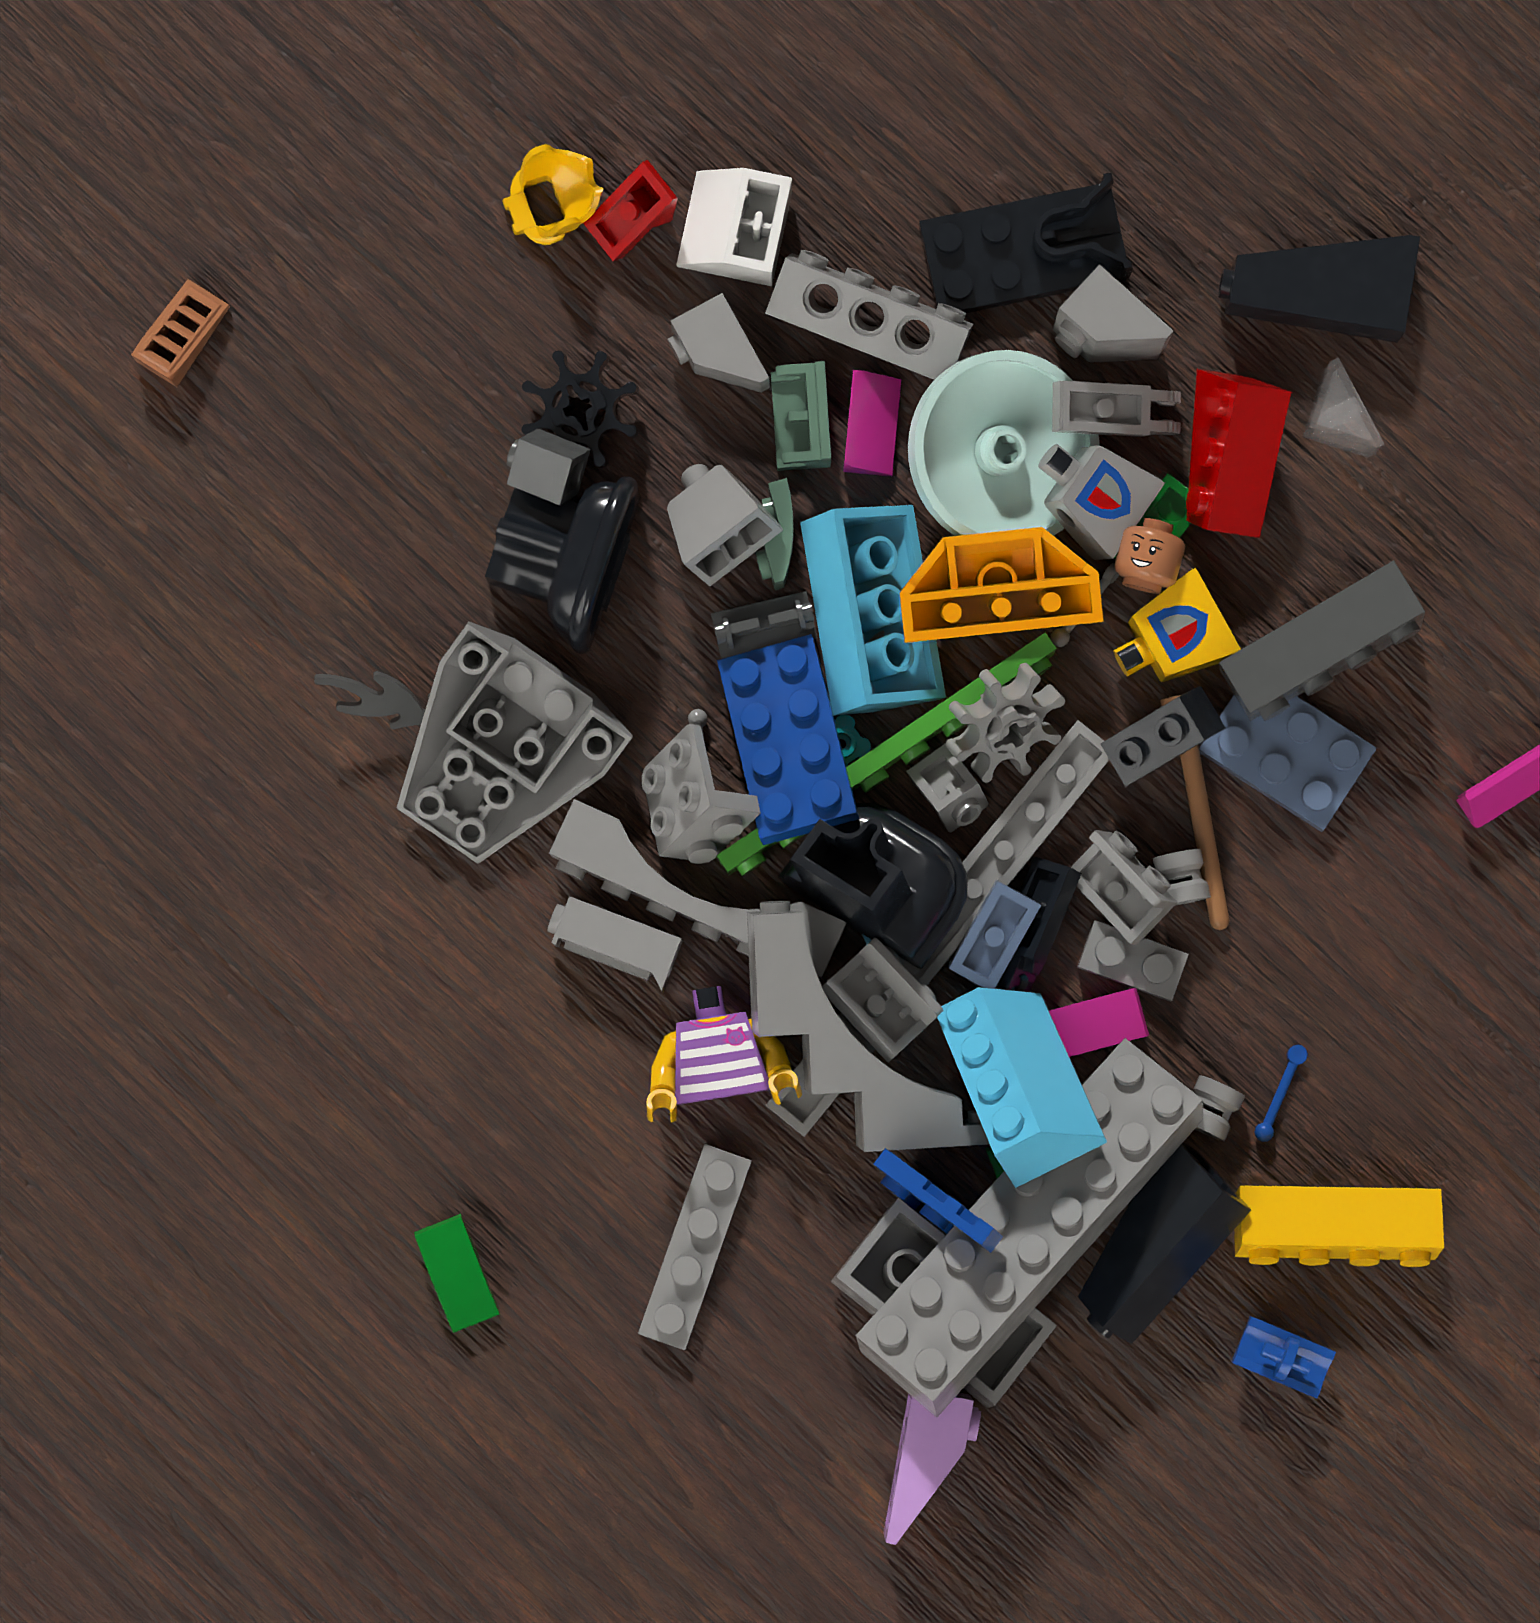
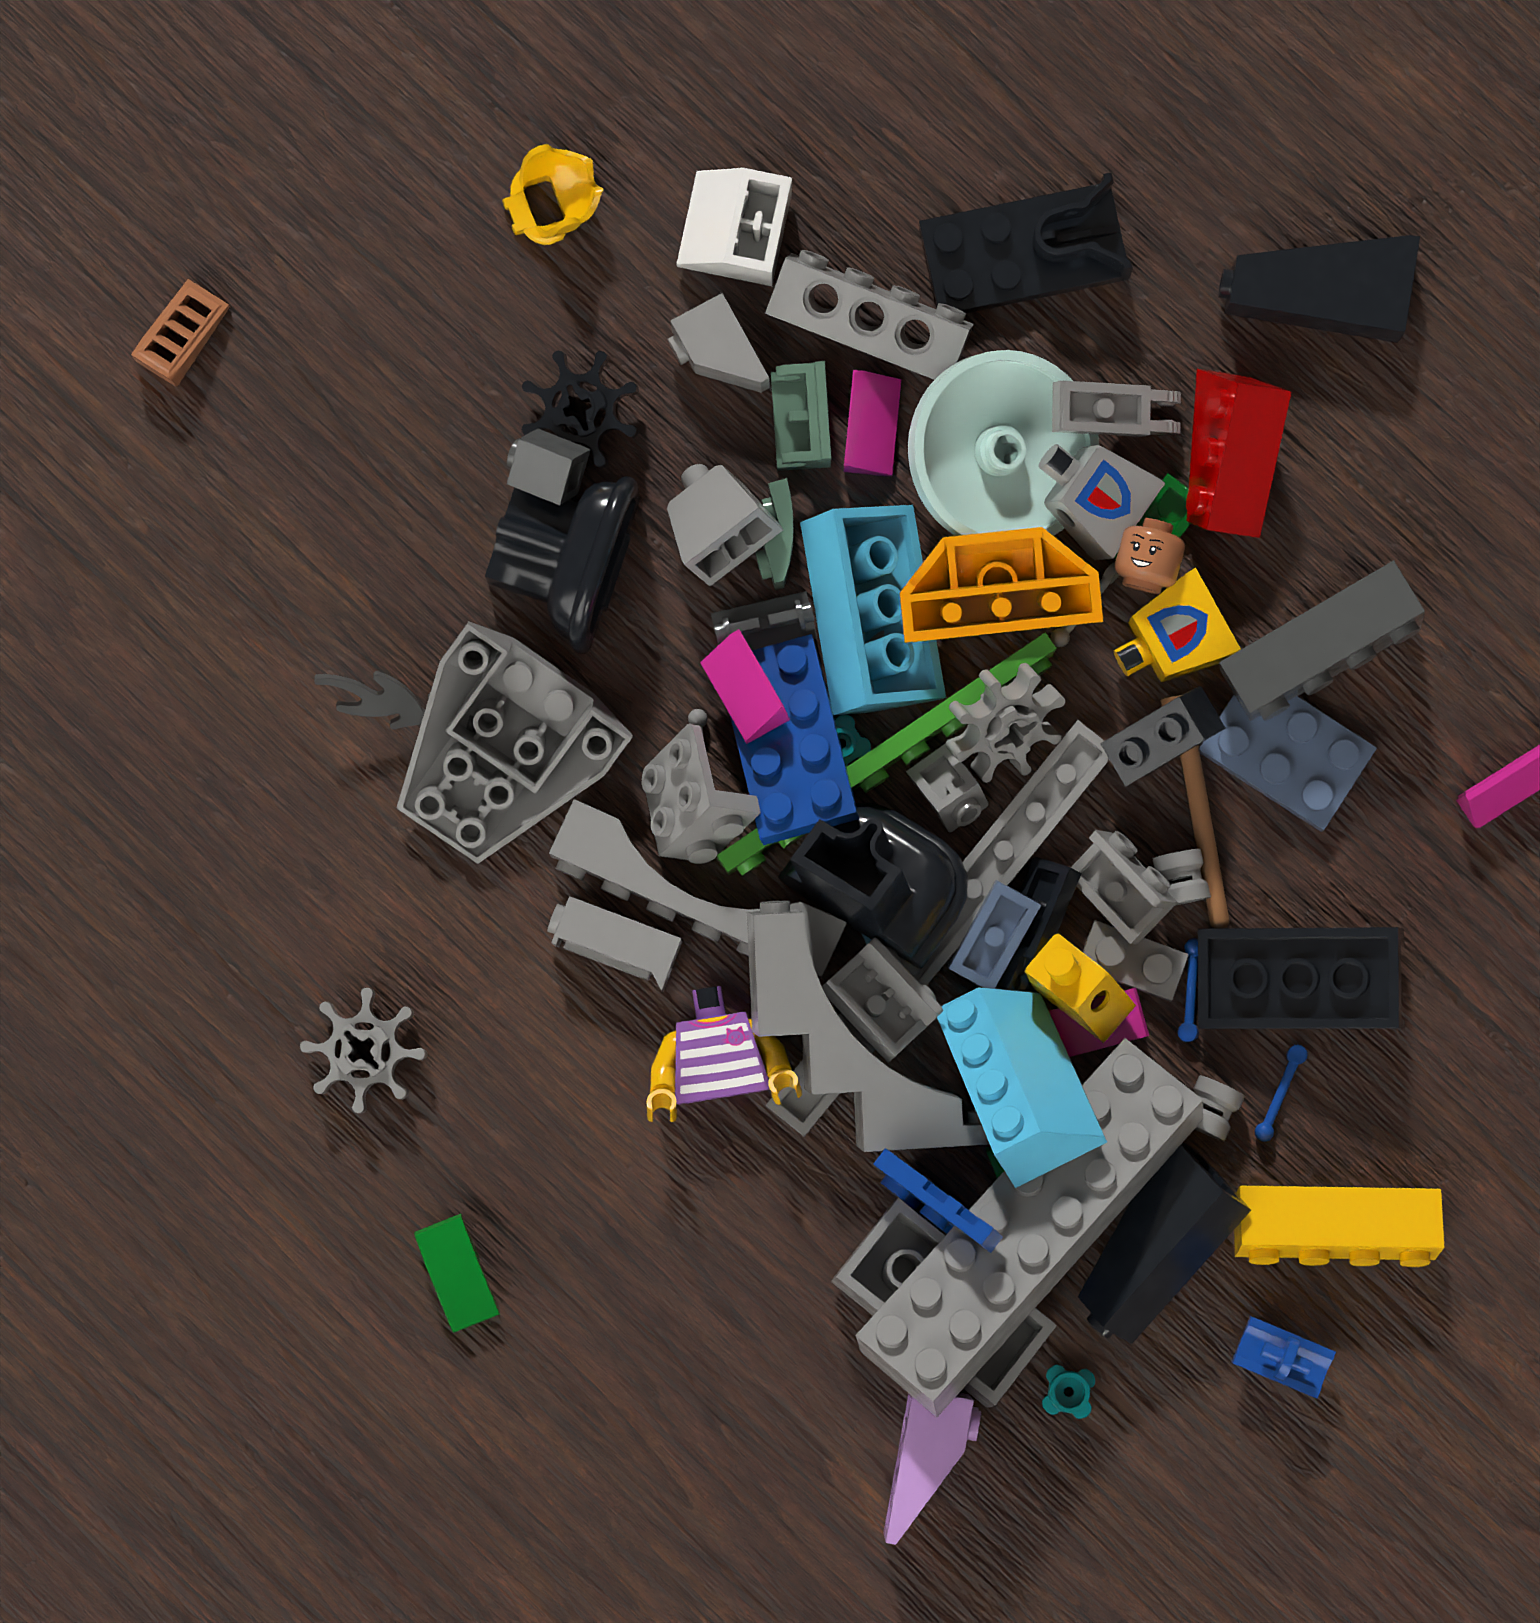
red slope [583,160,678,261] -> none
light grey plate [638,1144,752,1350] -> none
light grey slope [1053,264,1173,362] -> none
clear slope [1303,357,1384,458] -> none
none -> light grey gear [300,988,428,1113]
none -> dark pink slope [700,629,790,744]
none -> yellow torso [1024,933,1136,1044]
none -> teal plate [1042,1365,1095,1419]
none -> blue hinge [1178,938,1199,1042]
none -> black plate [1198,927,1405,1029]

